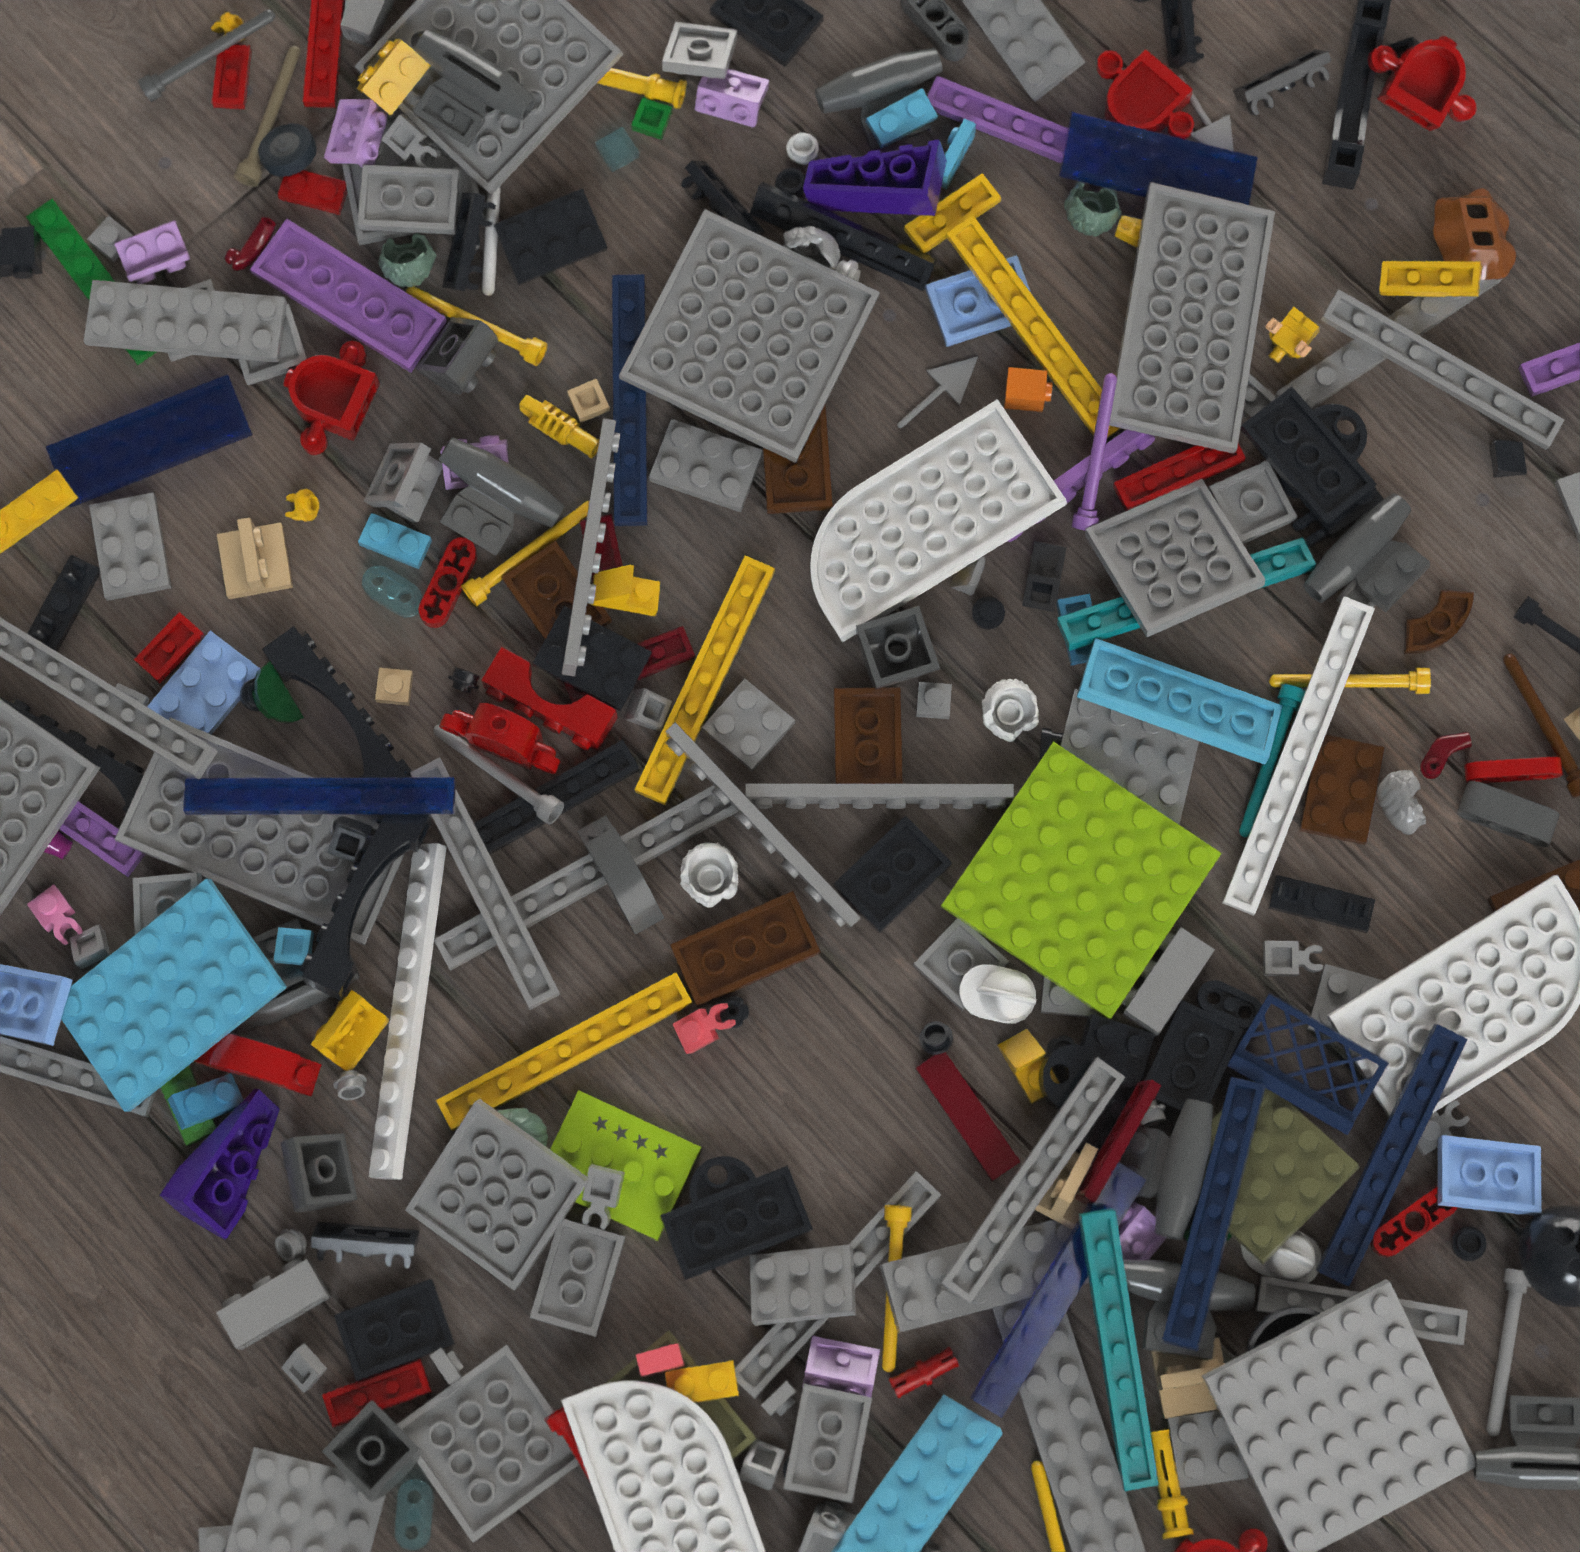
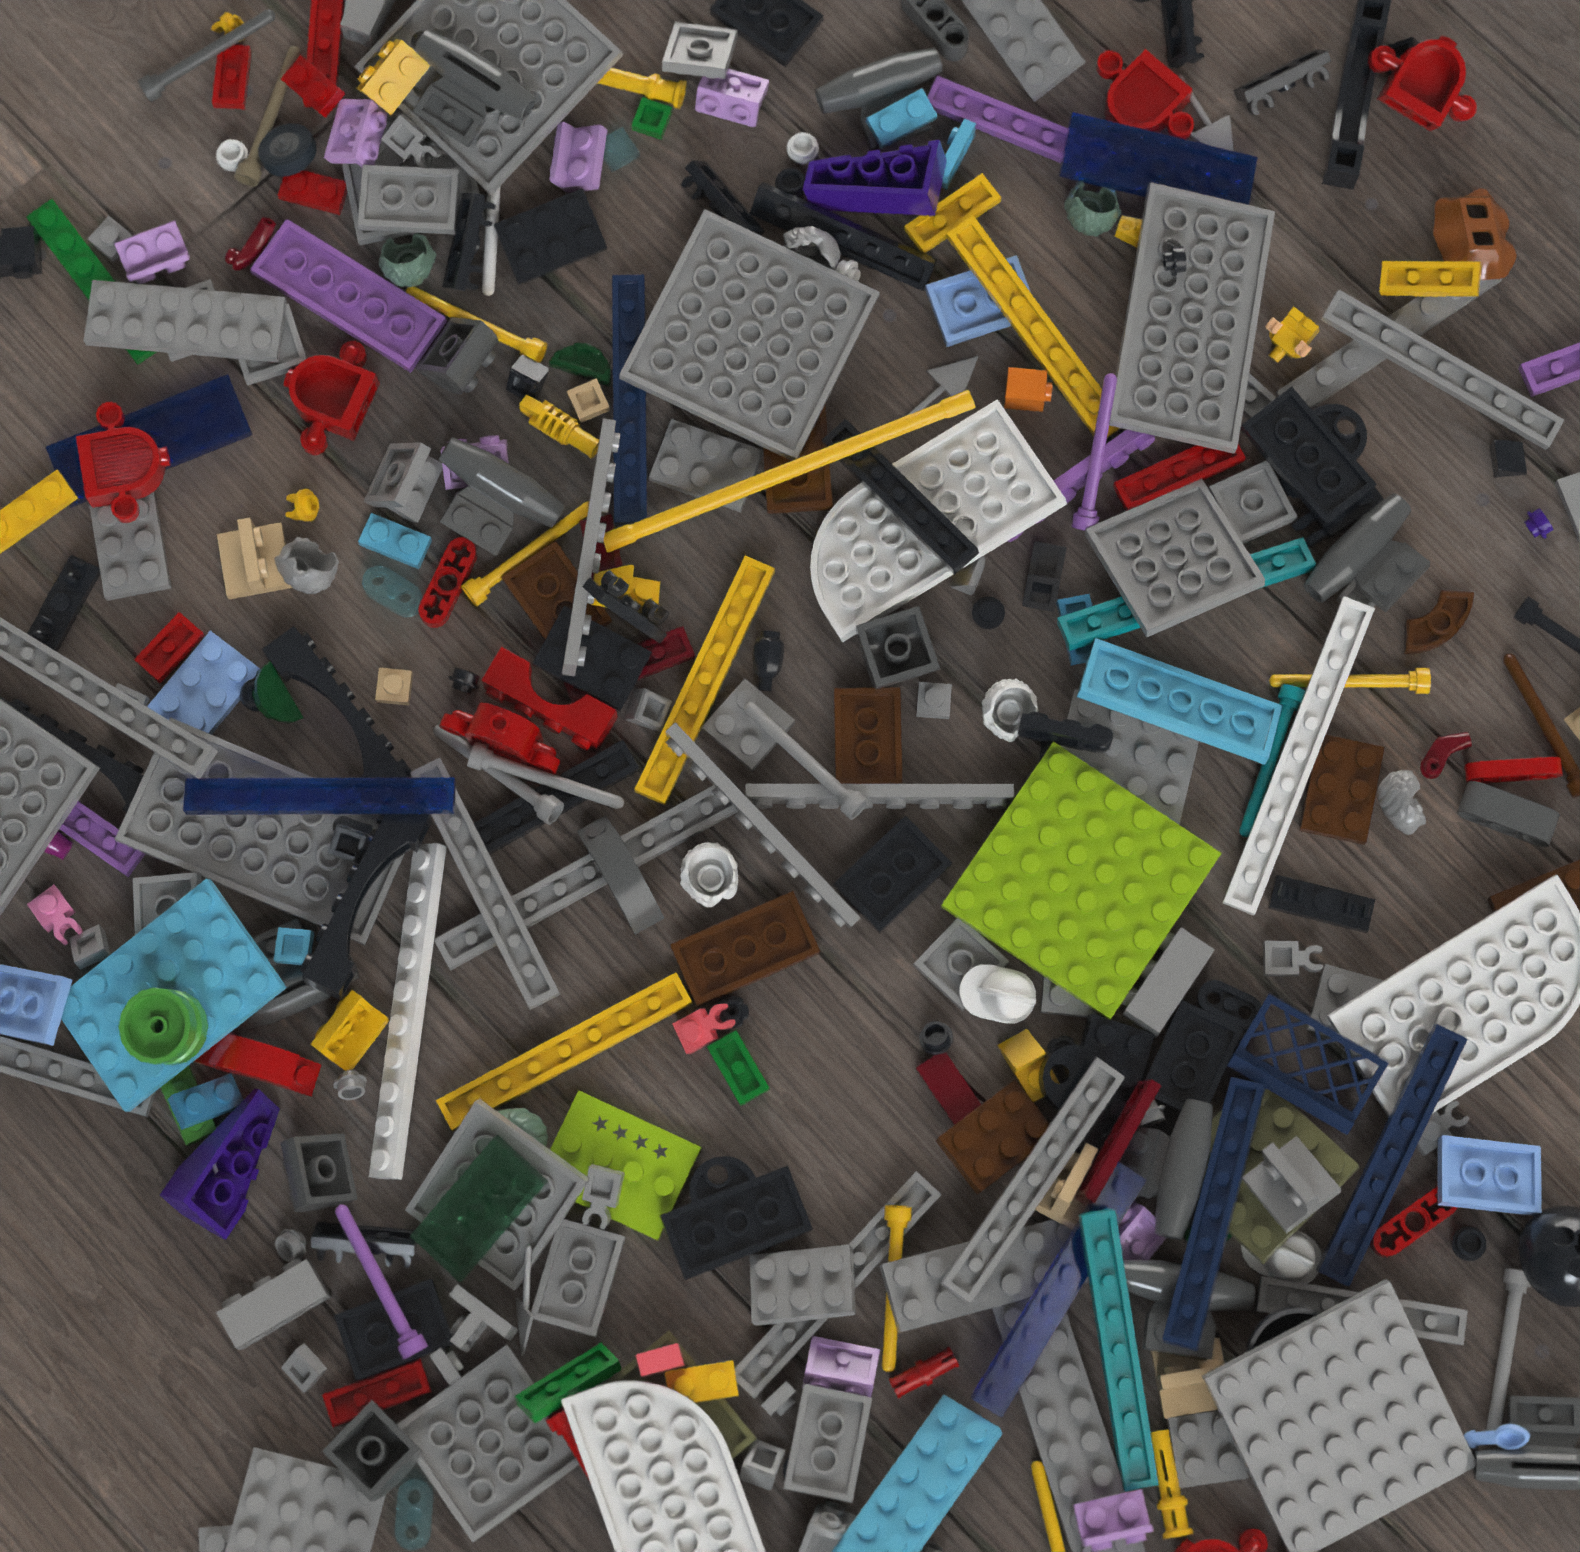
none -> red piece [76,402,171,523]
none -> bright green wheel [118,988,208,1065]
none -> white plate [216,139,249,171]
none -> light grey hair [274,537,339,594]
none -> red plate [281,55,346,118]
none -> medium lavender piece [335,1204,428,1359]
none -> clear green plate [410,1135,549,1283]
none -> light grey bracket [449,1284,518,1353]
none -> light grey piece [467,741,624,809]
none -> black slope [506,355,549,400]
none -> green plate [514,1343,622,1424]
none -> light grey piece [515,1244,533,1356]
none -> dark green tile [548,342,611,387]
none -> lavender bracket [550,122,607,193]
none -> black plate [582,570,670,643]
none -> yellow piece [603,389,976,553]
none -> green plate [707,1030,770,1107]
none -> light grey piece [744,702,869,820]
none -> black plant [752,630,784,692]
none -> black plate [822,419,979,575]
none -> reddish brown plate [935,1080,1050,1195]
none -> black hinge [1018,712,1114,754]
none -> lavender bracket [1072,1489,1153,1552]
none -> black plate [1162,244,1187,276]
none -> light grey bracket [1242,1136,1341,1234]
none -> light blue piece [1464,1423,1530,1450]
none -> dark purple plate [1524,508,1554,539]

